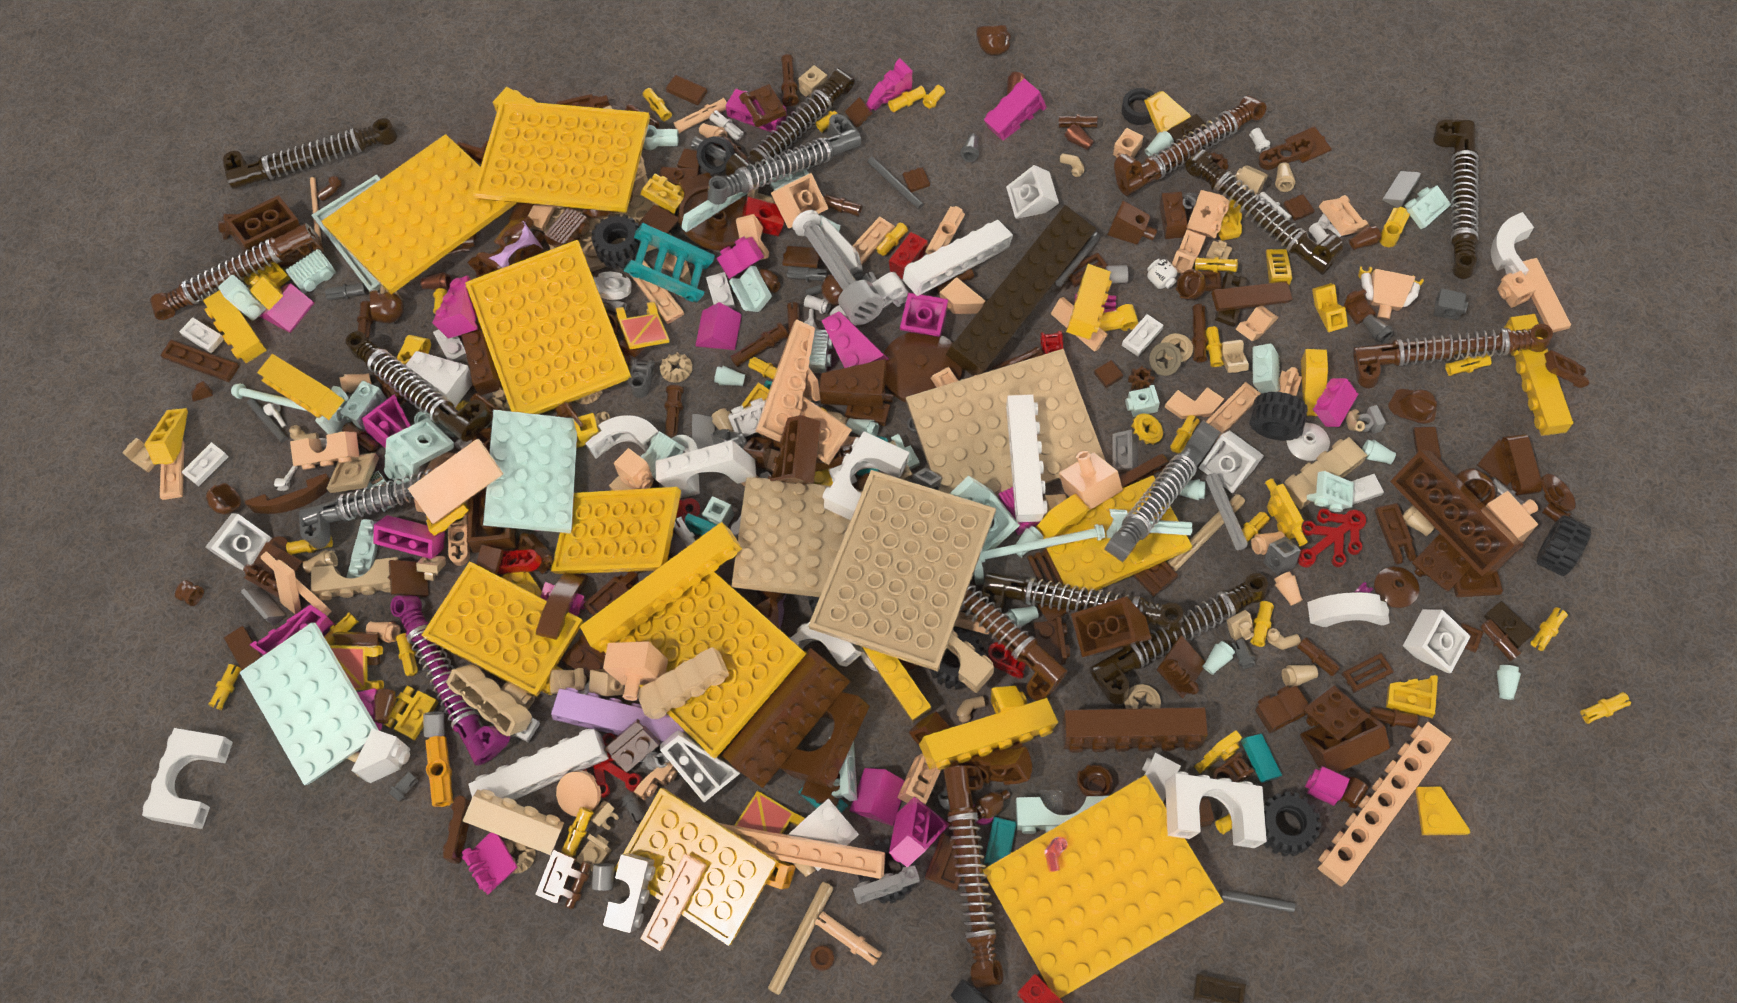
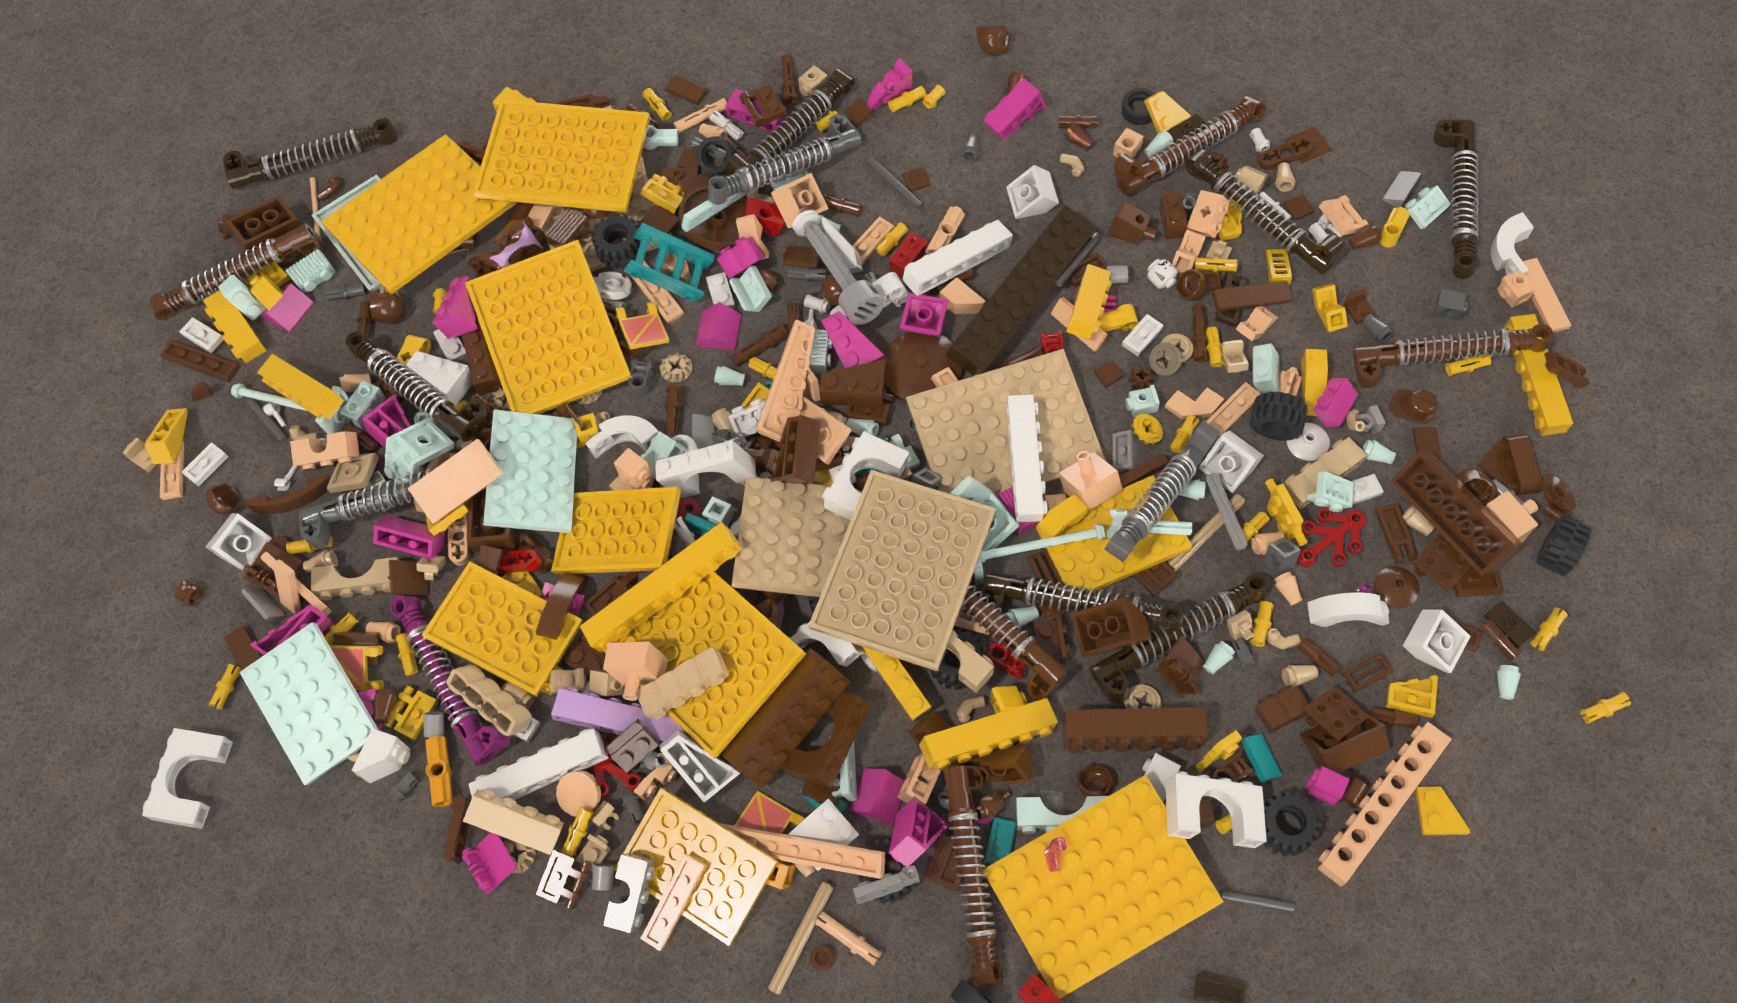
light aqua plate [347,519,378,578] -> none
copper cone [421,272,452,290] -> none
light aqua cone [1016,526,1044,558] -> none
light nougat torso [1358,266,1424,320] -> none

